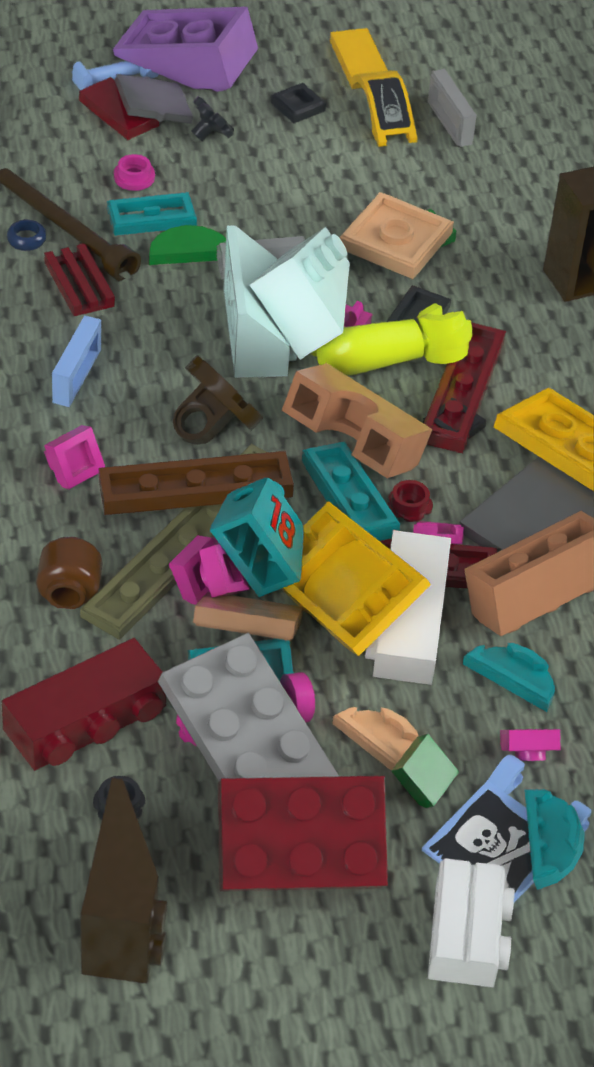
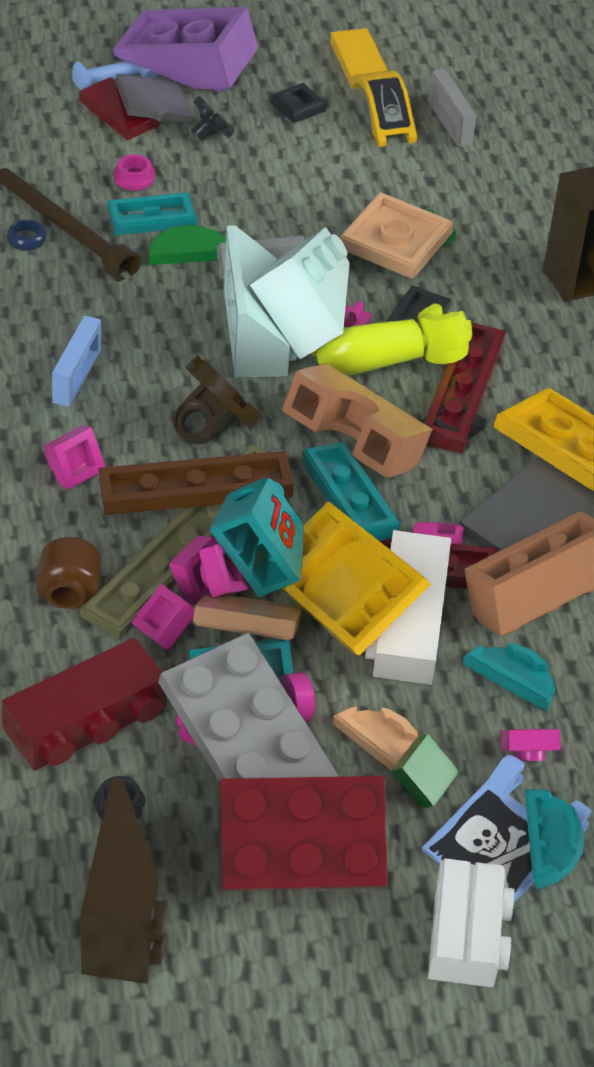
dark red tile [44,243,115,316] -> none
dark red plate [387,480,433,522] -> none
none -> dark pink plate [131,584,195,651]

